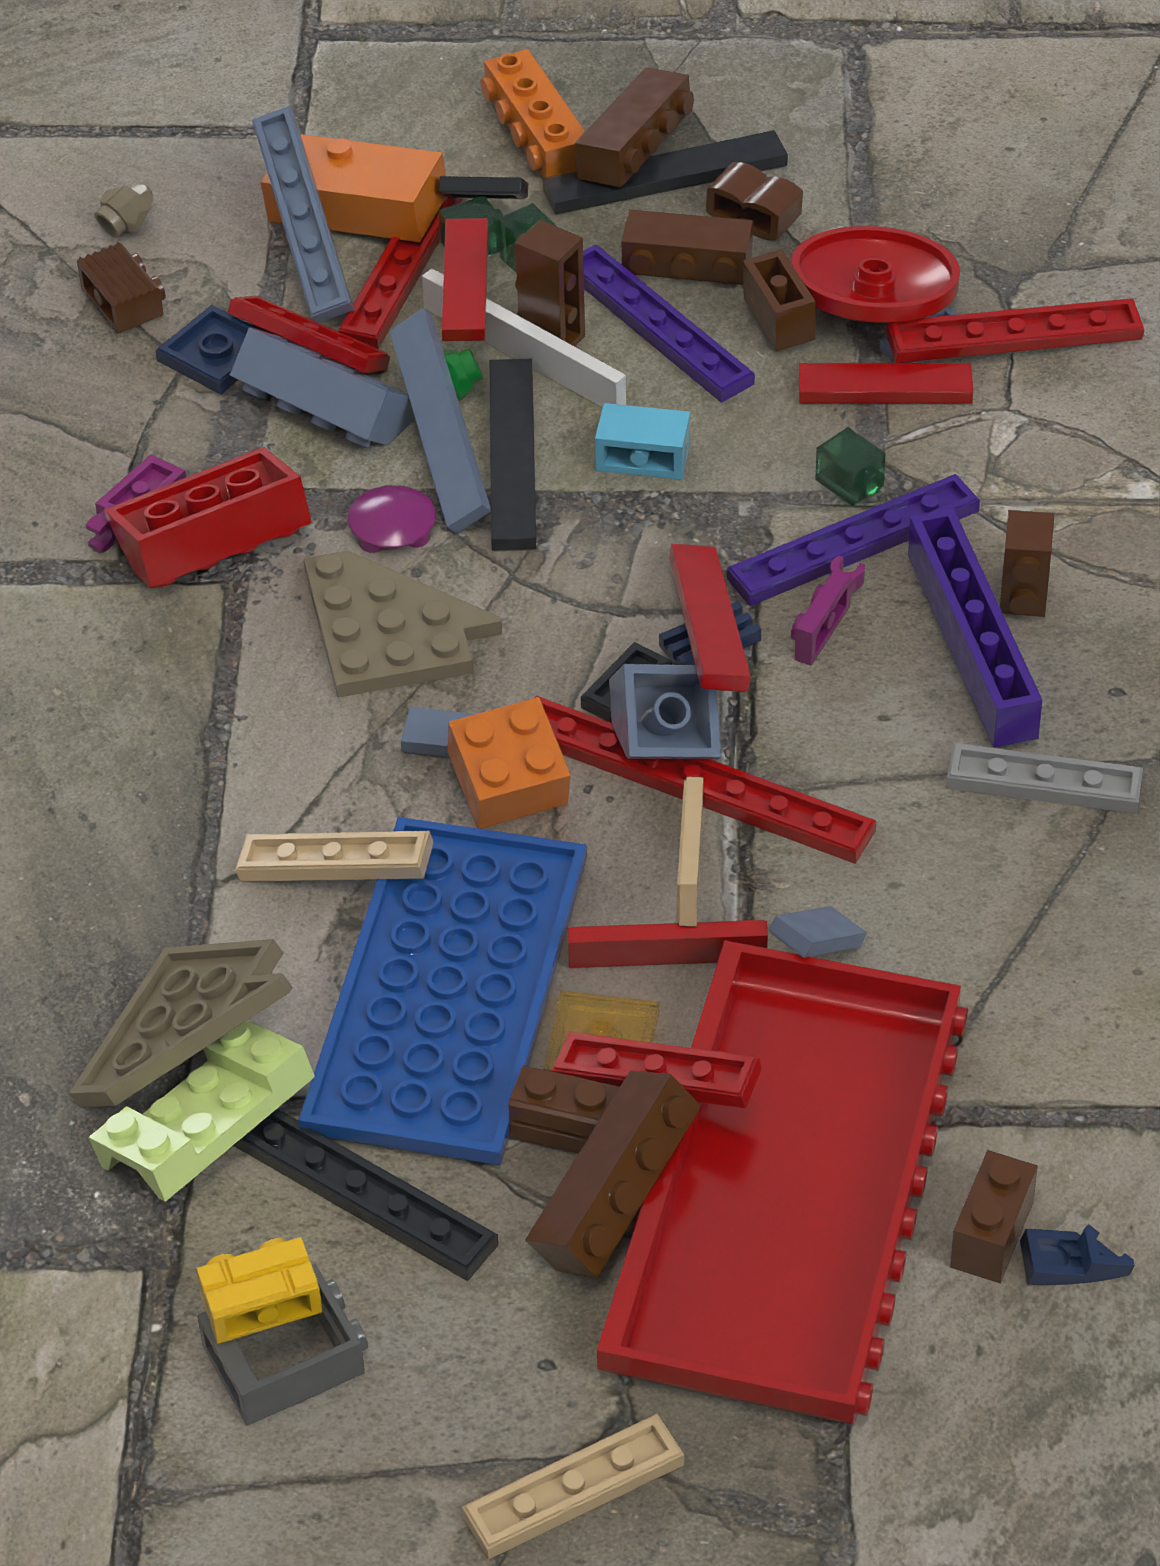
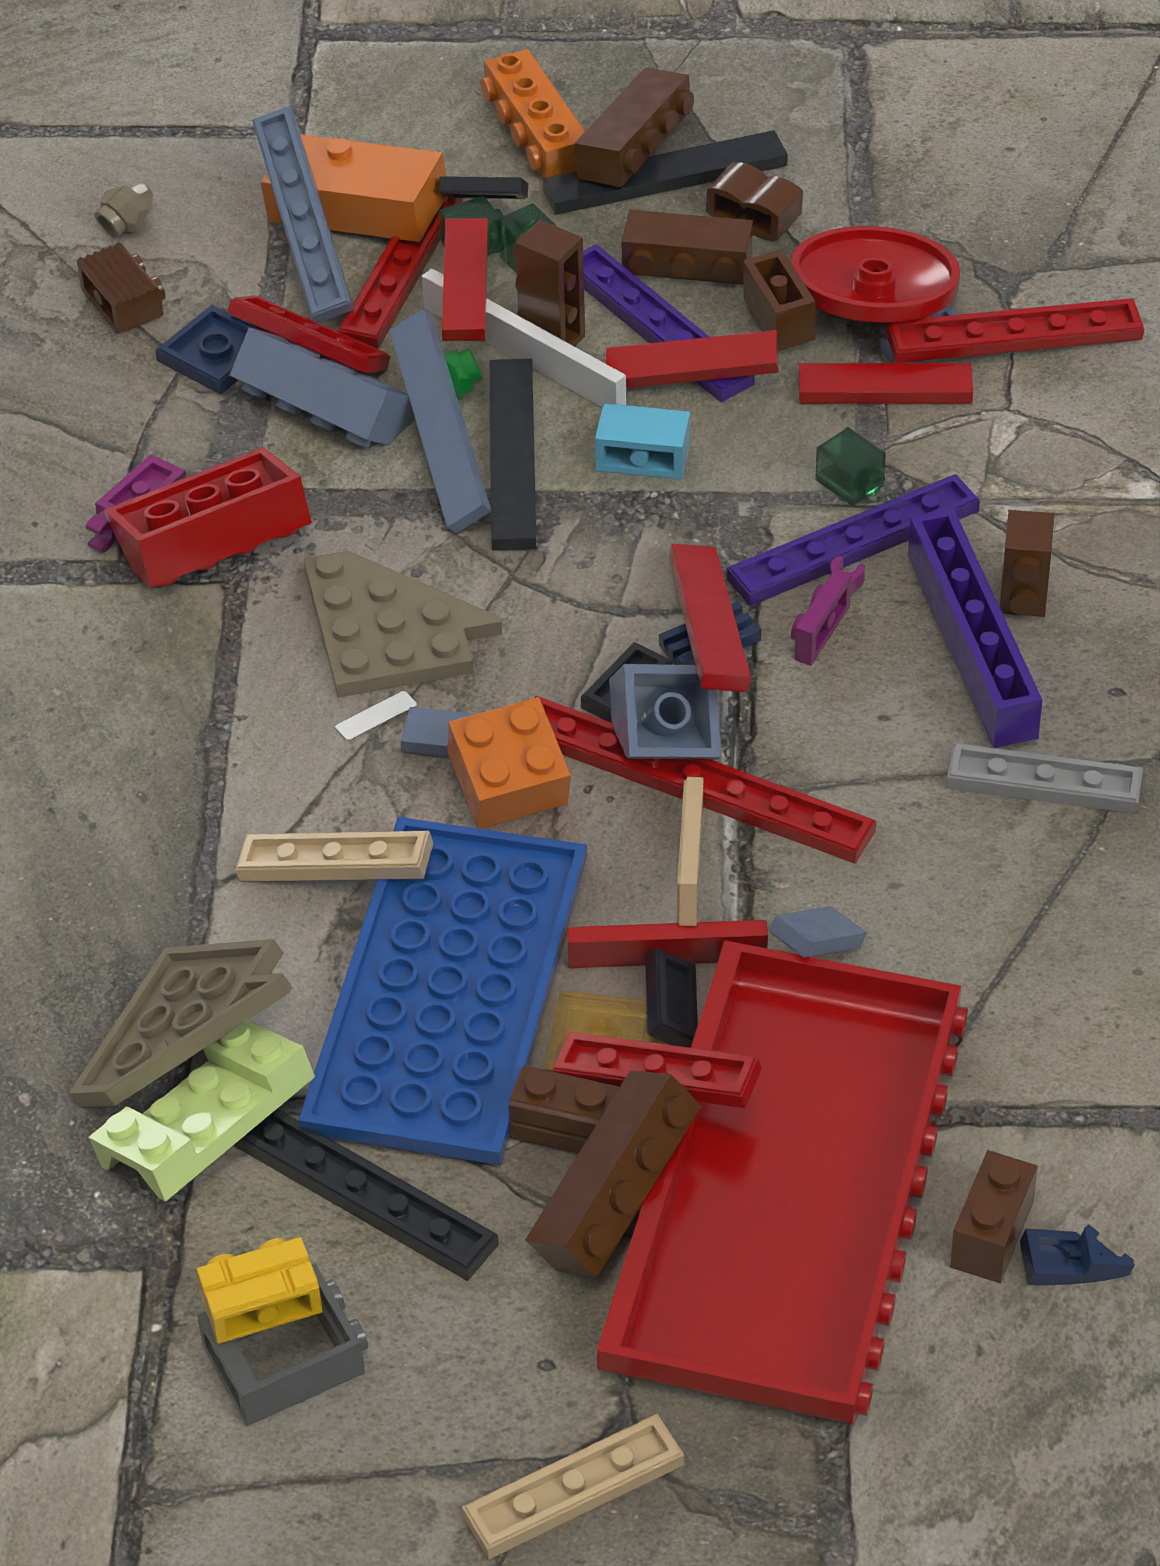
magenta dish [347,485,436,553] -> none
none -> white sticker [335,691,417,740]
none -> red tile [606,330,779,388]
none -> black tile [645,947,698,1048]

